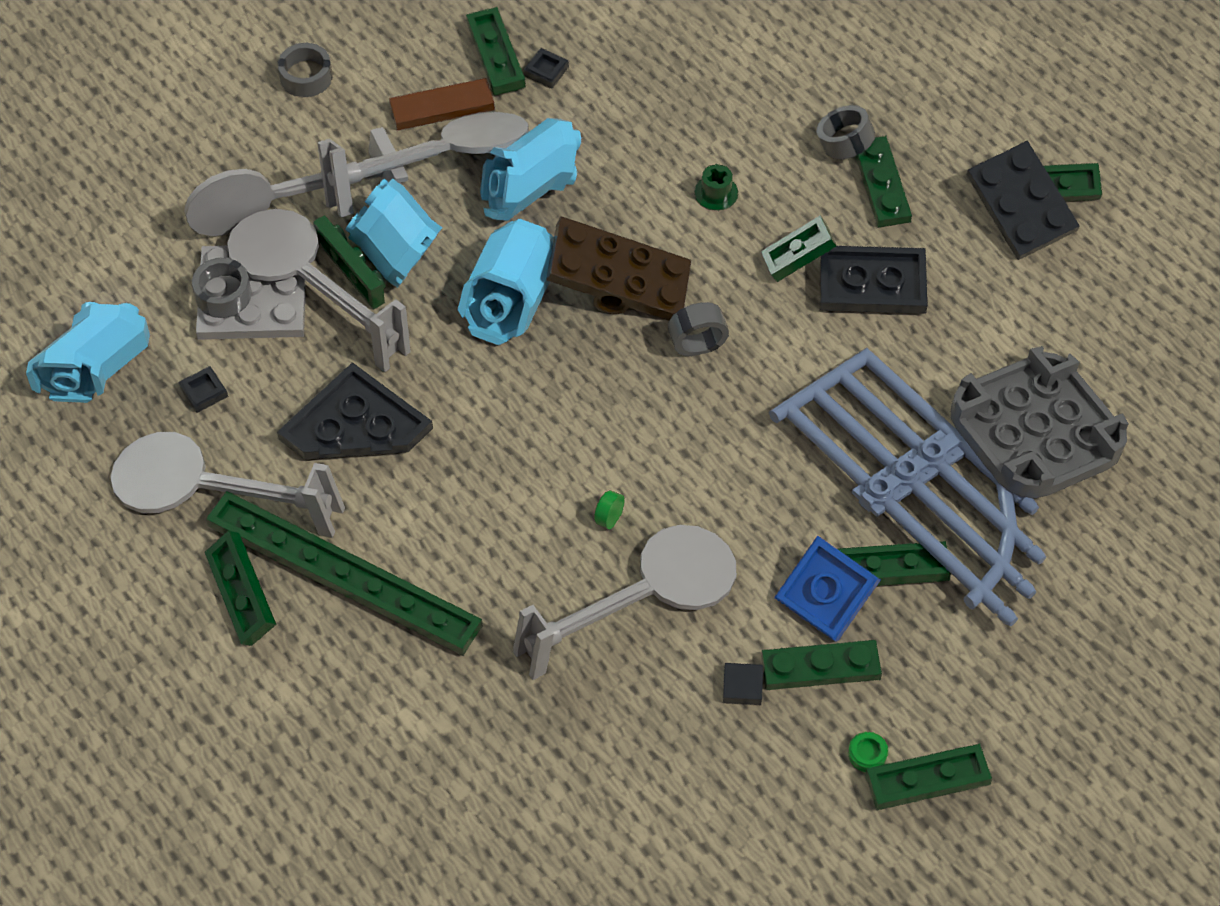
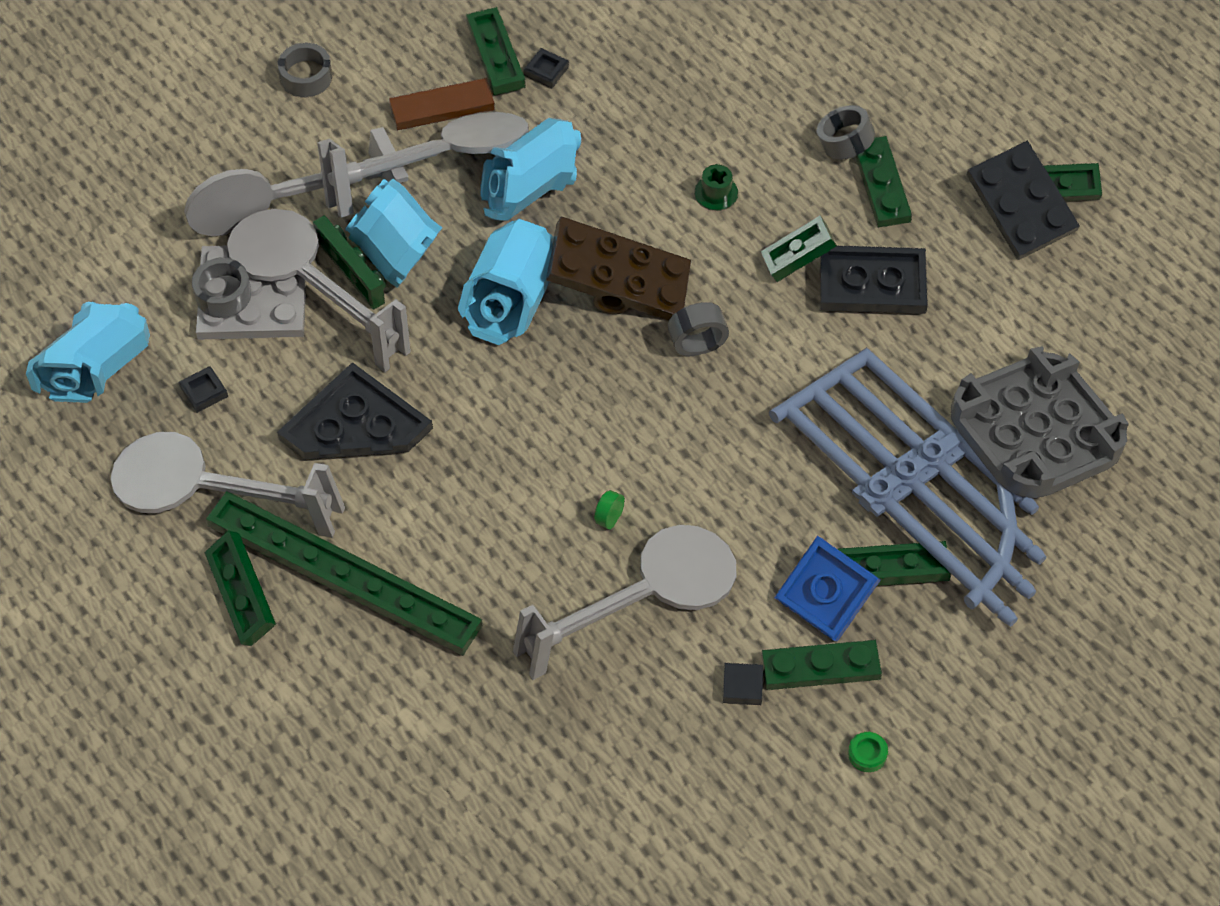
dark green plate [865,743,992,811] -> none

